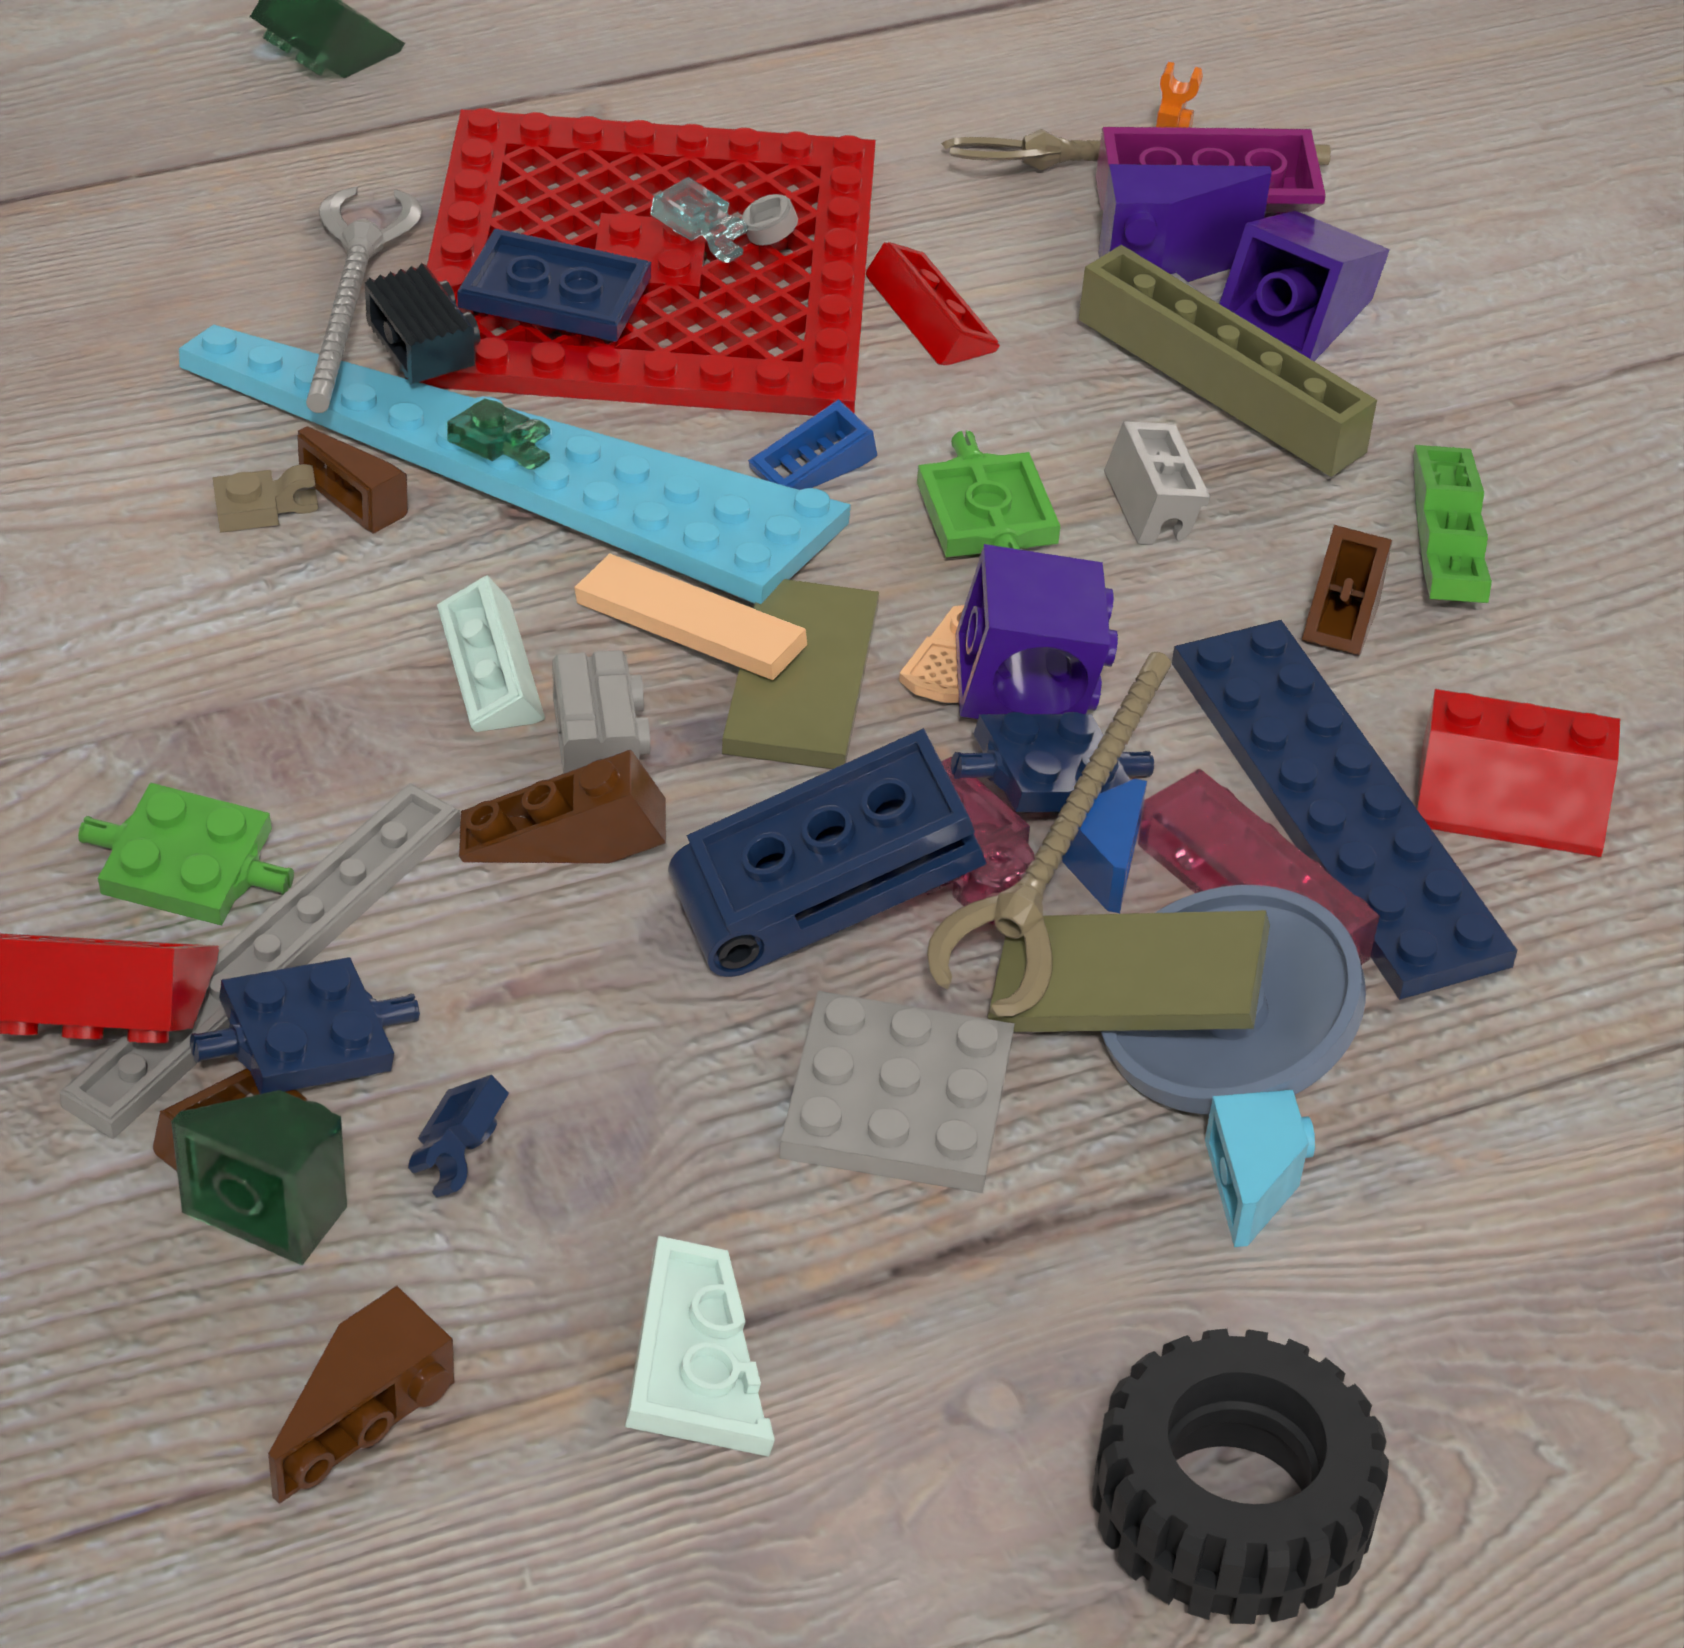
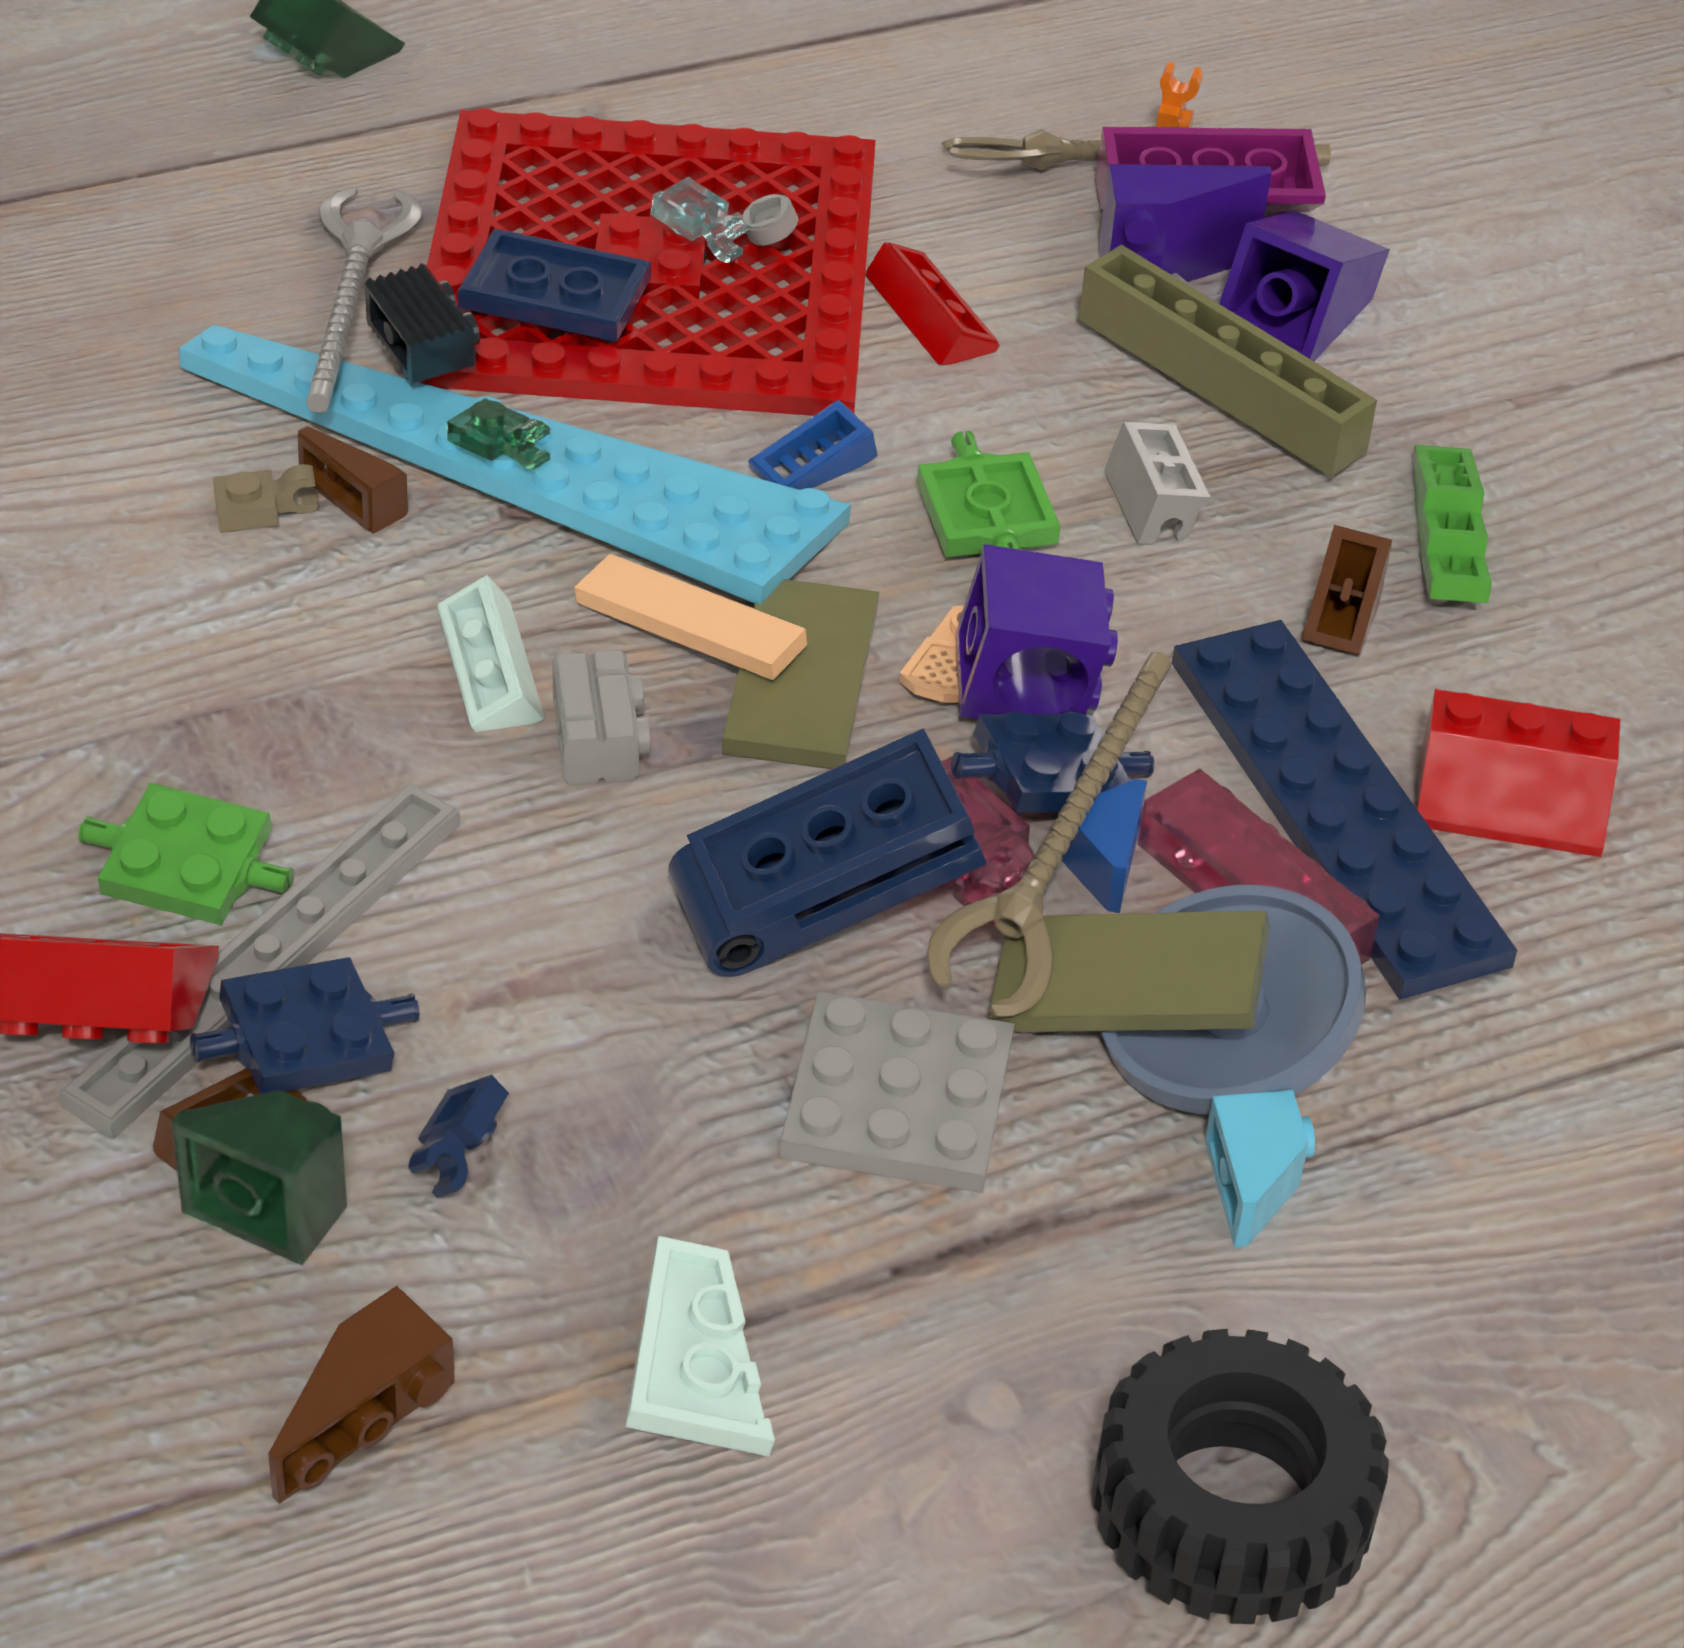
reddish brown slope [459,749,666,864] -> none

